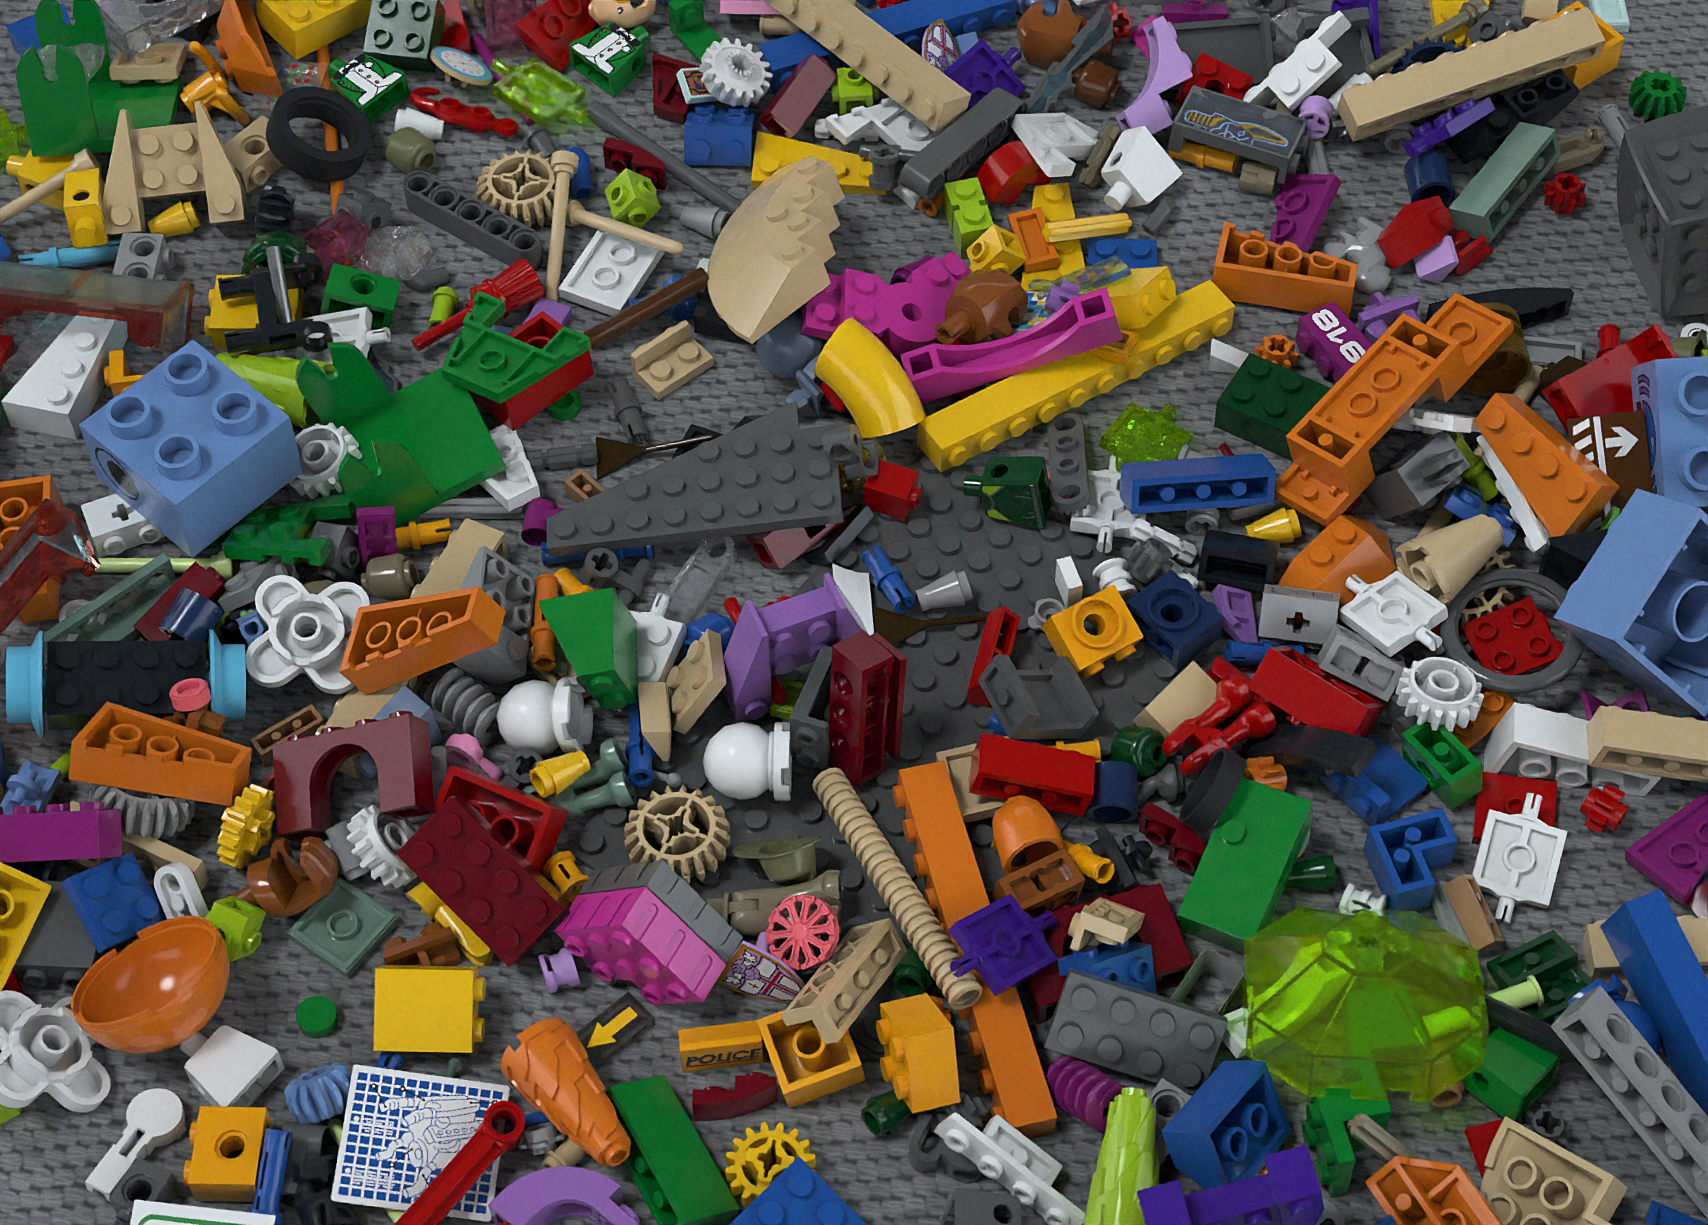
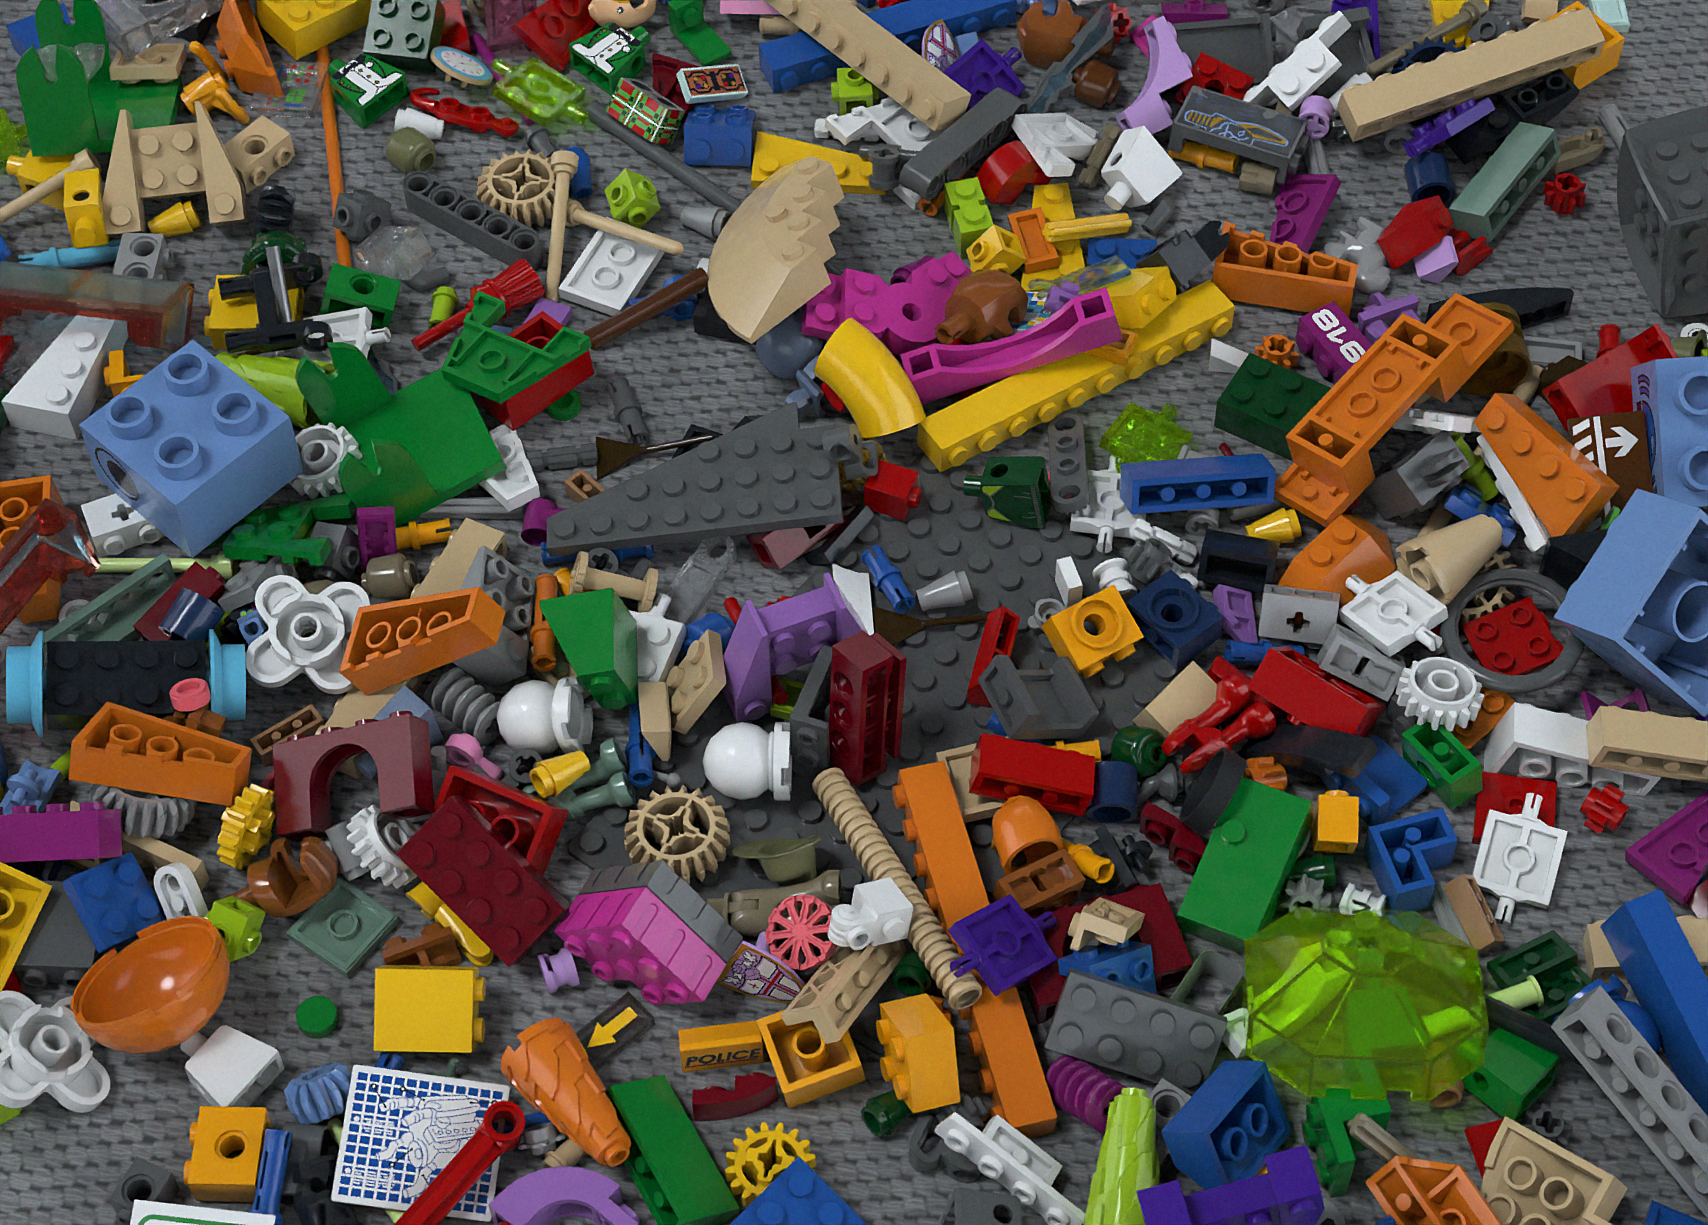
white piece [85,1088,186,1201] -> none
black tyre [265,86,372,182] -> none
clear pink bracket [302,210,370,284] -> none
light orange bush [542,851,589,903] -> none
dark red slope [603,137,667,190] -> none
tan bracket [631,320,714,401] -> none
white gear [699,38,772,107] -> none
brick [758,53,838,138] -> none
green gear [1628,68,1687,122] -> none
none -> tan hose [568,551,658,613]
none -> piece [605,77,685,145]
none -> white brick [828,877,913,950]
none -> black piece [1135,220,1230,296]
none -> light grey gear [1280,874,1332,927]
none -> light orange slope [1311,790,1359,853]

